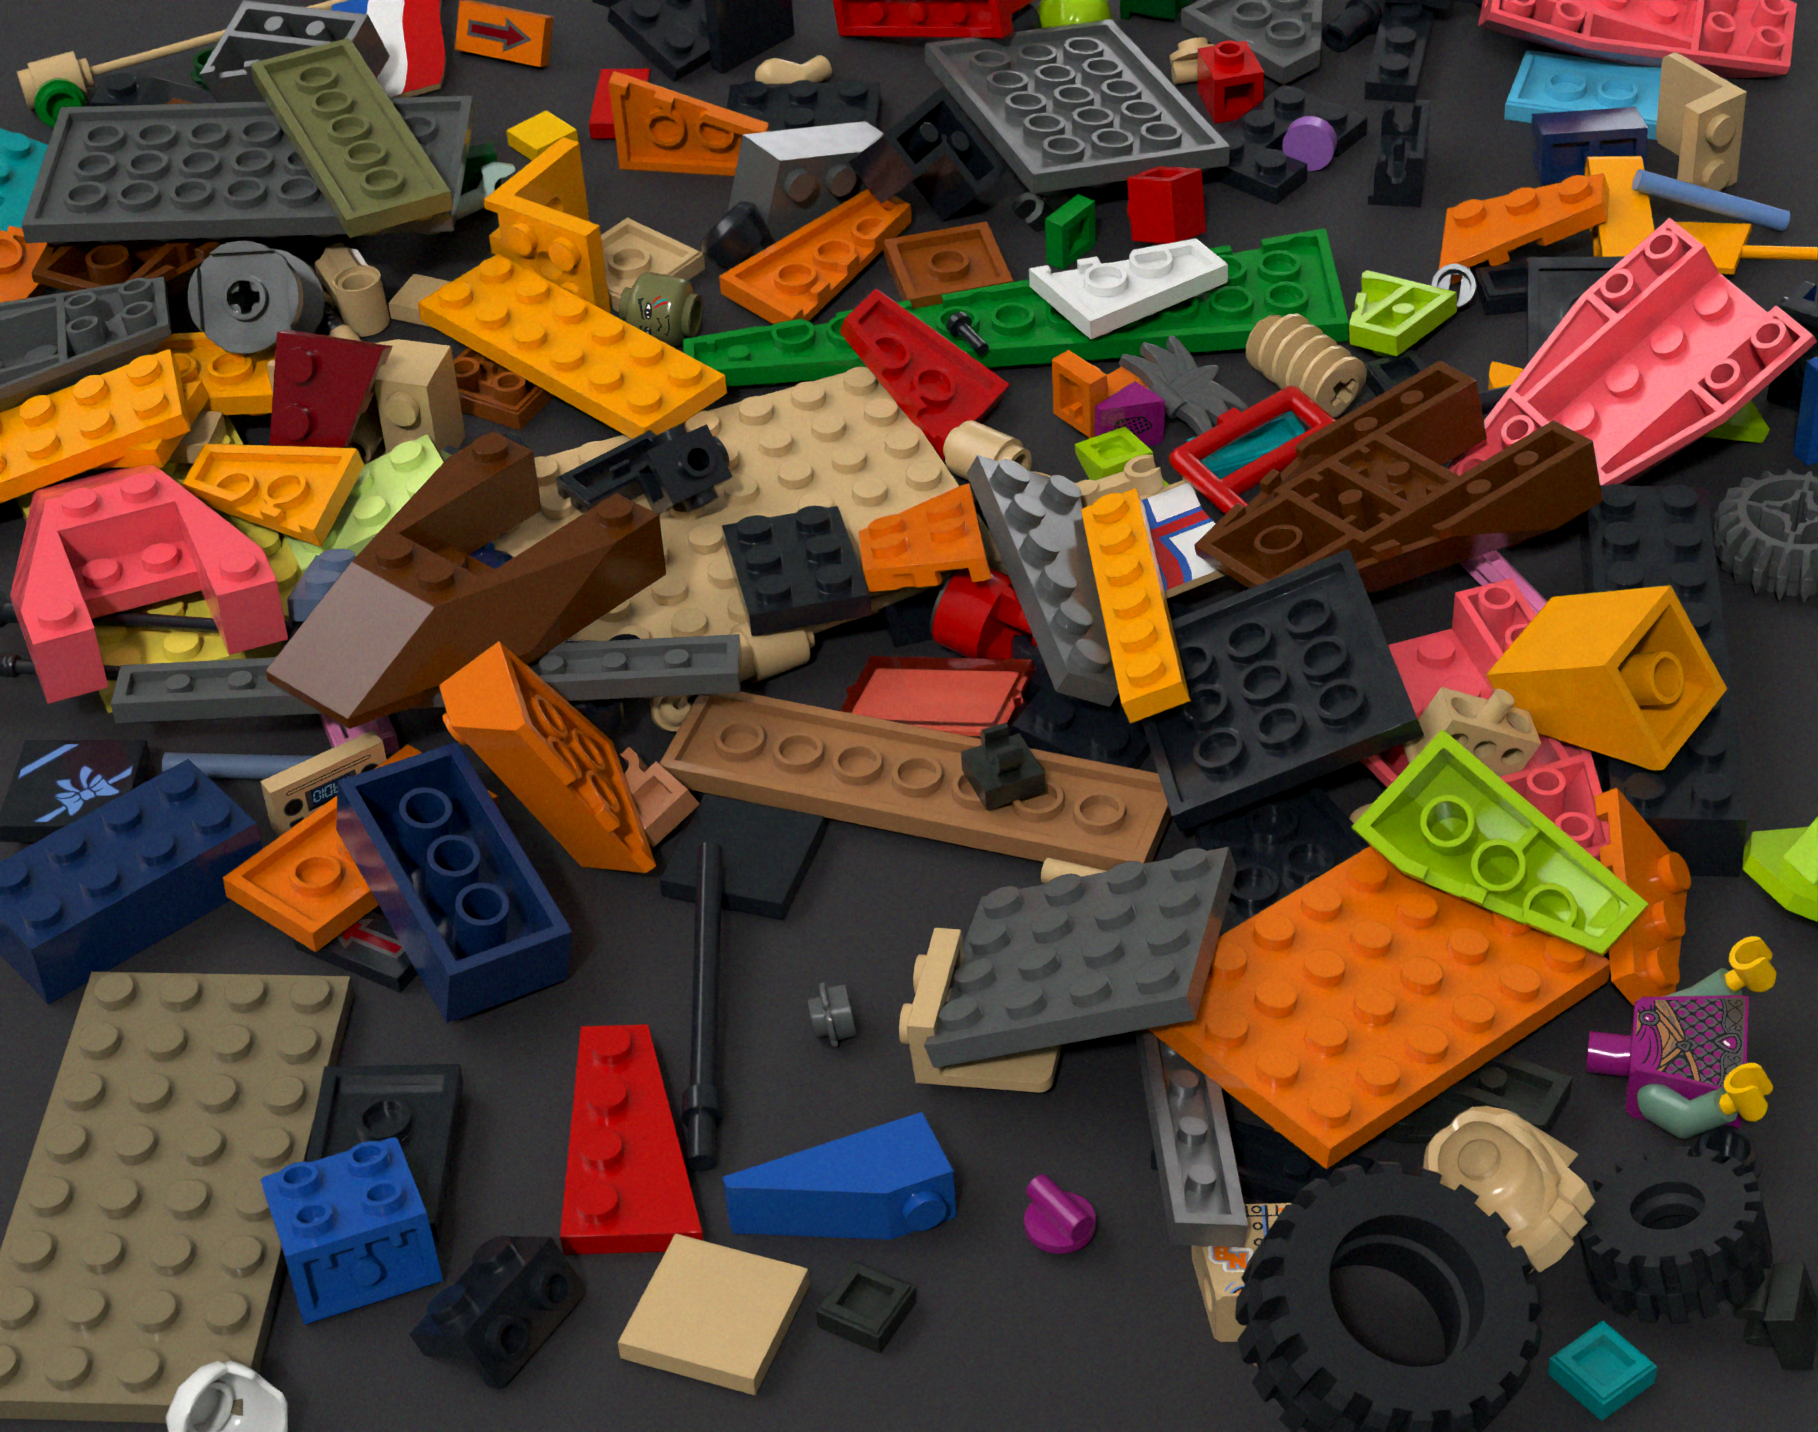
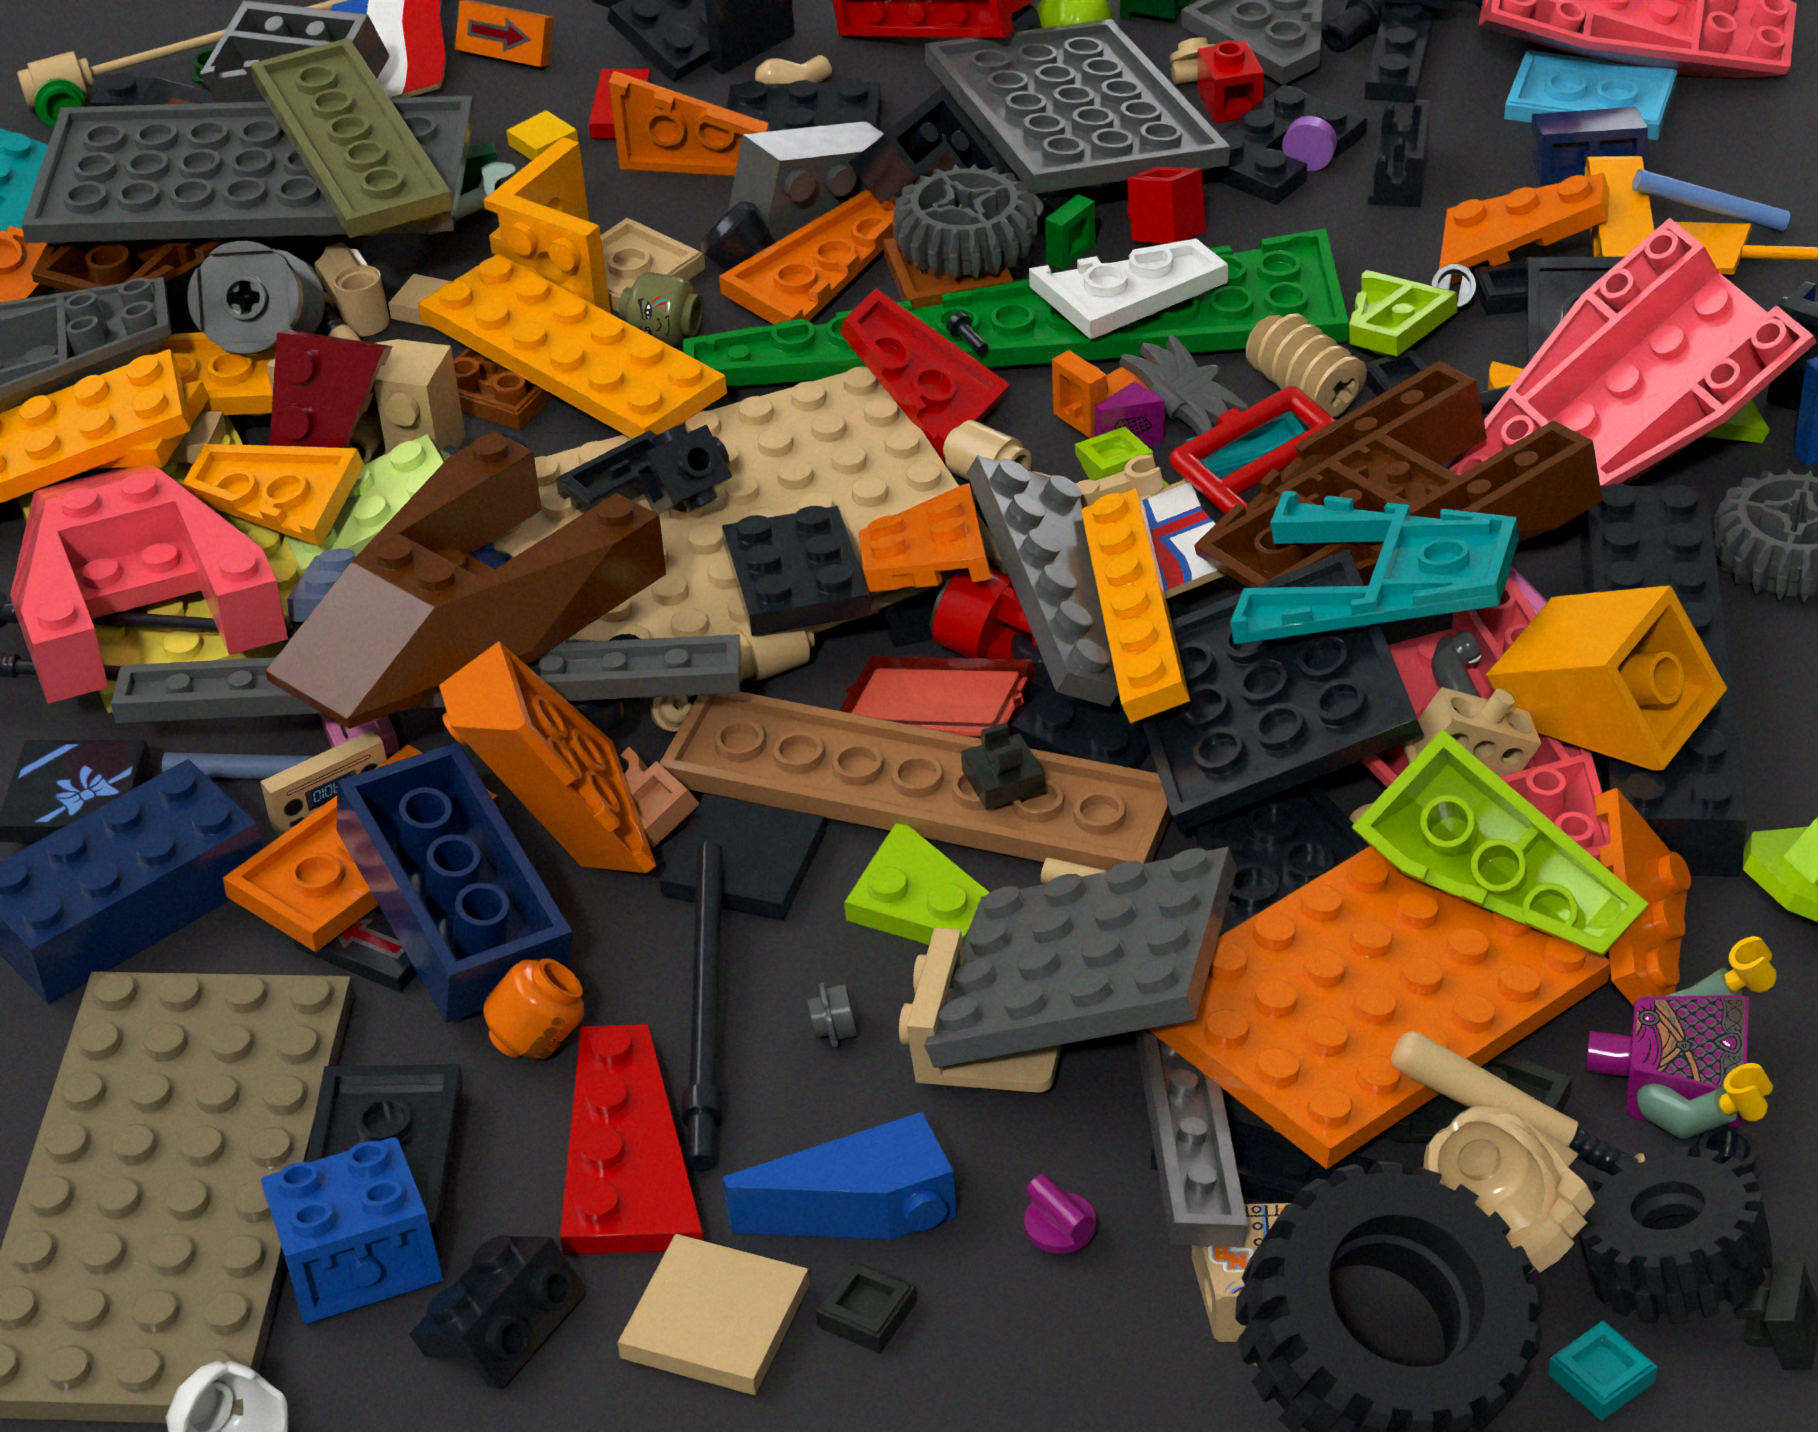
tan bracket [1656,52,1746,191] -> none
none -> orange head [483,958,584,1059]
none -> lime wing [844,823,990,945]
none -> dark grey gear [893,164,1038,280]
none -> teal wing [1230,491,1519,644]
none -> tan piece [1391,1031,1645,1176]
none -> dark grey arm [1431,630,1482,710]

